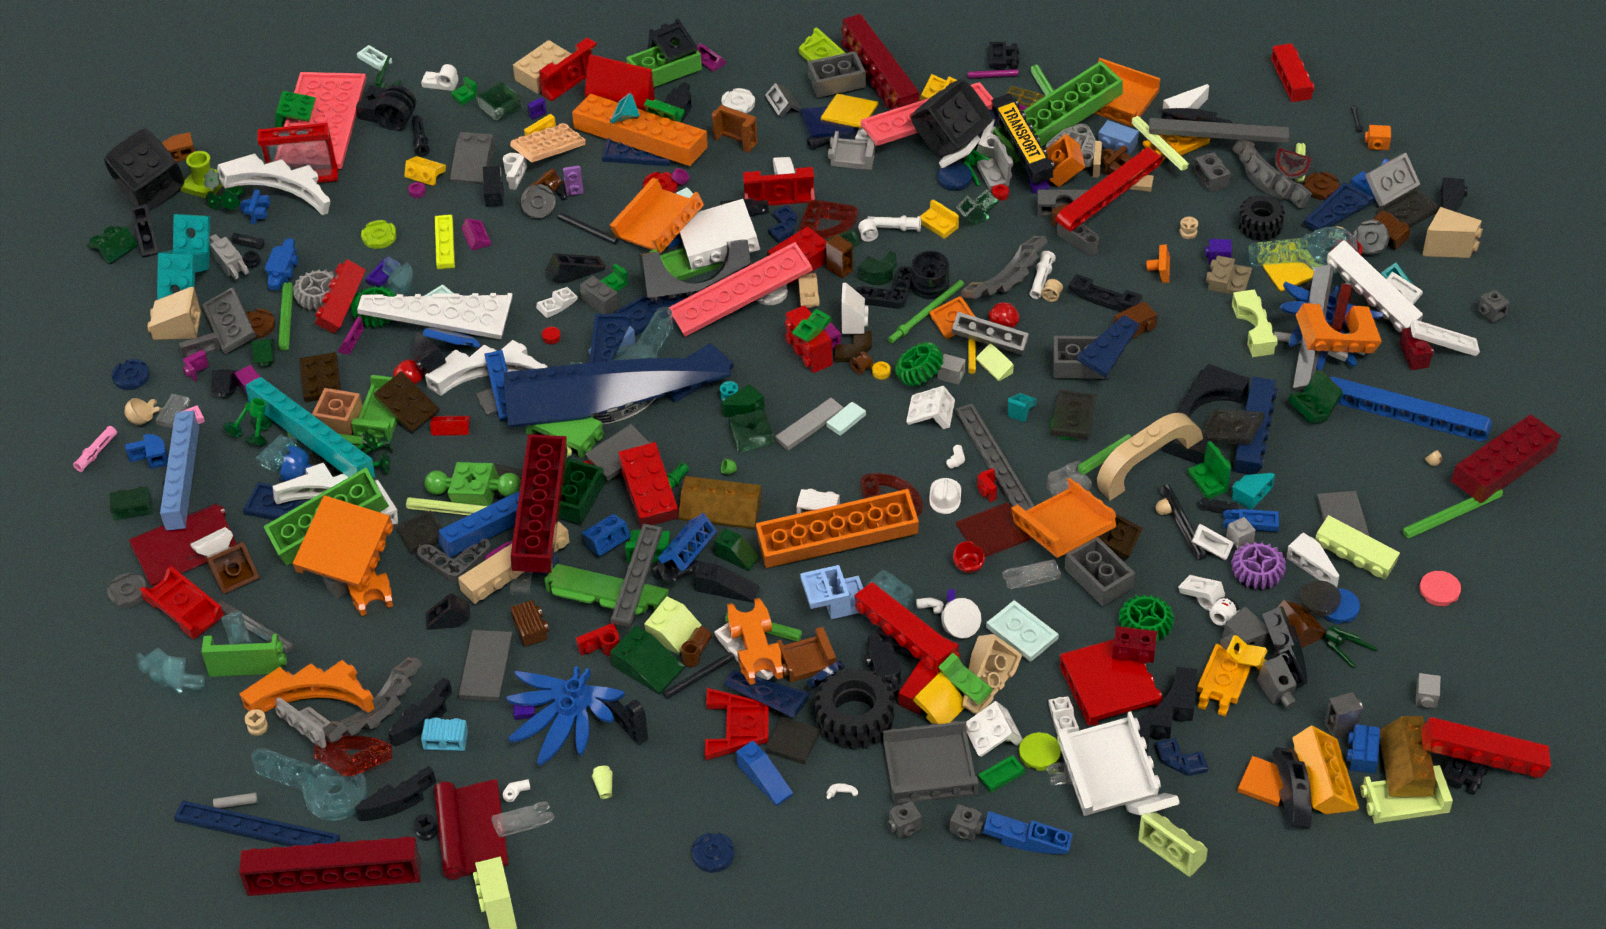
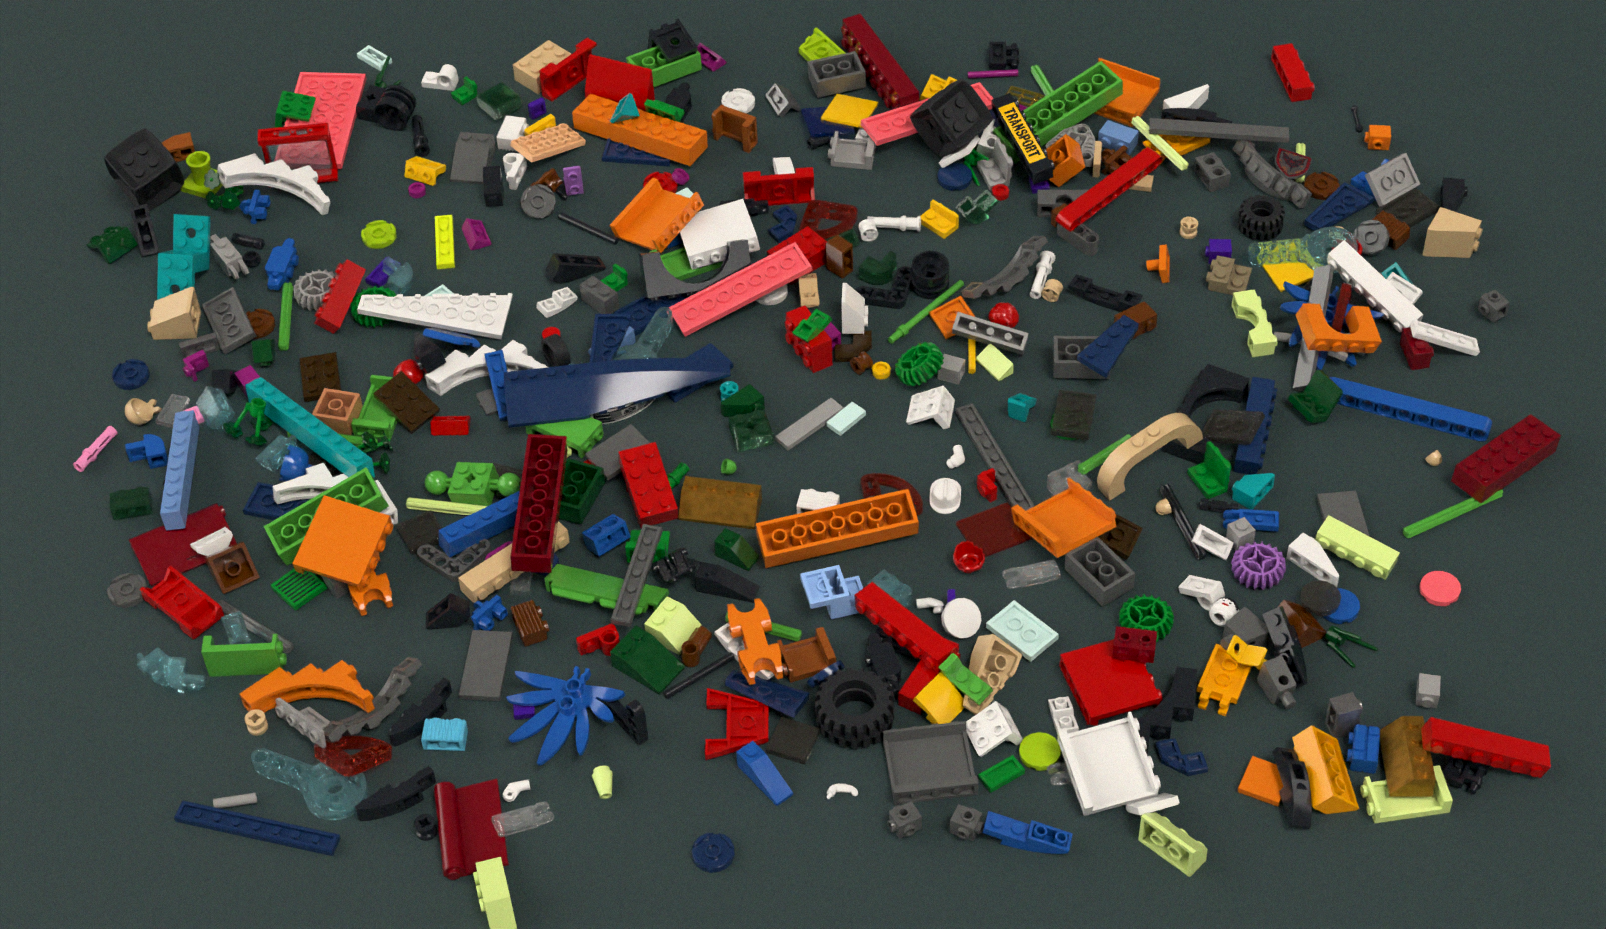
dark red brick [239,836,421,896] -> none
magenta slope [338,316,364,355] -> none
blue fence [658,513,717,571] -> none
none -> clear light blue brick [196,386,235,430]
none -> green tile [270,568,327,611]
none -> blue hips [471,595,508,631]
none -> white brick [497,116,529,152]
none -> black tyre [541,334,571,367]

